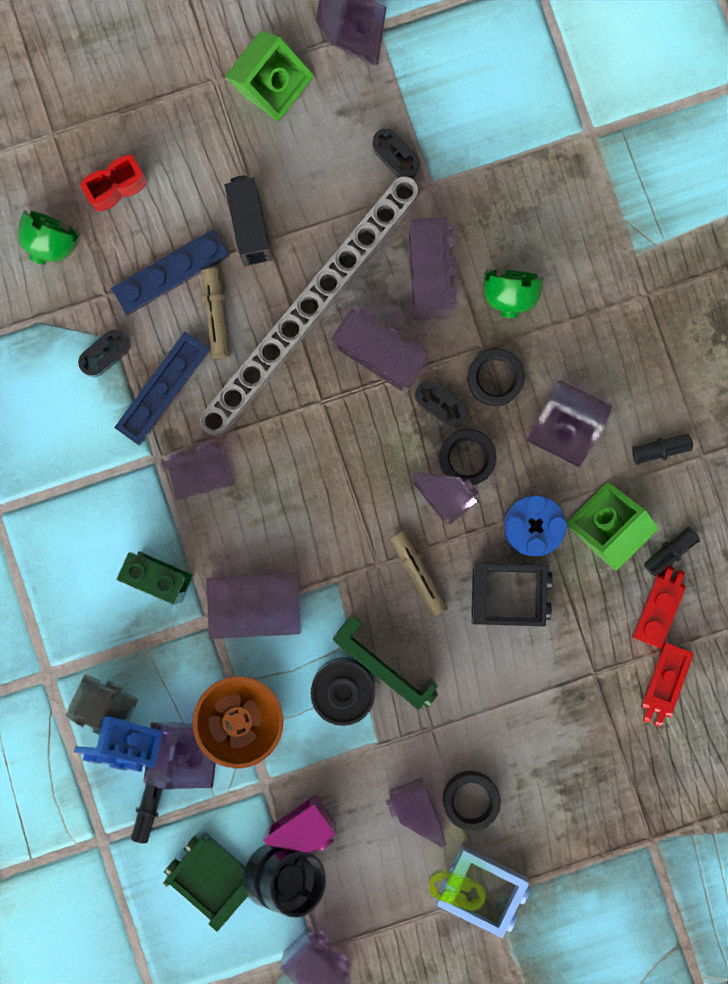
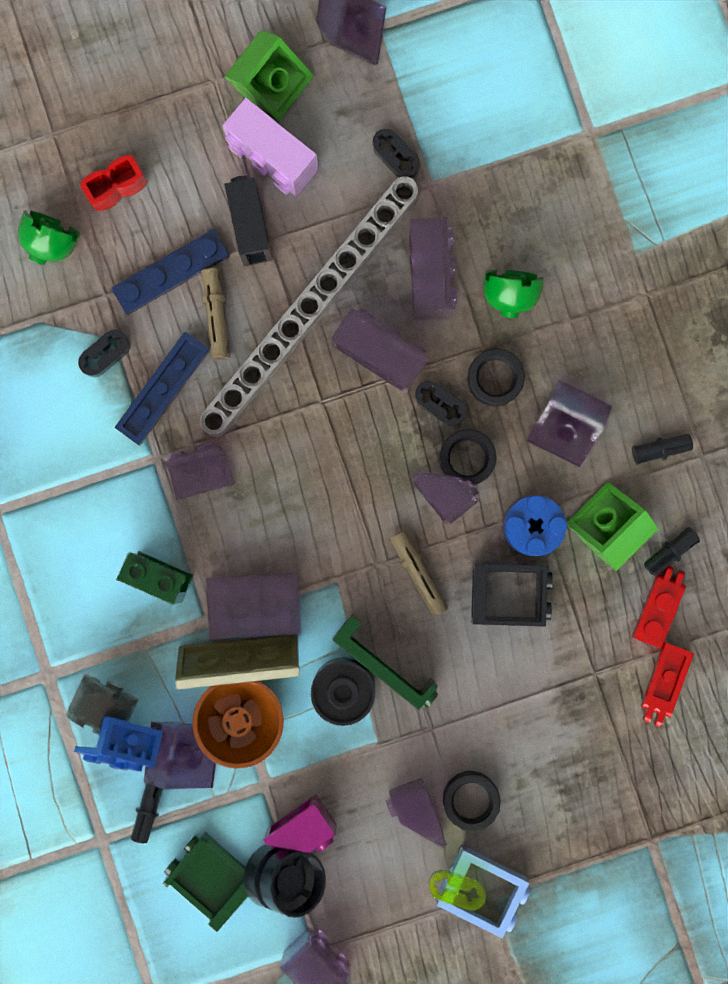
none -> olive tile [175,633,299,690]
none -> lavender brick [222,98,319,197]

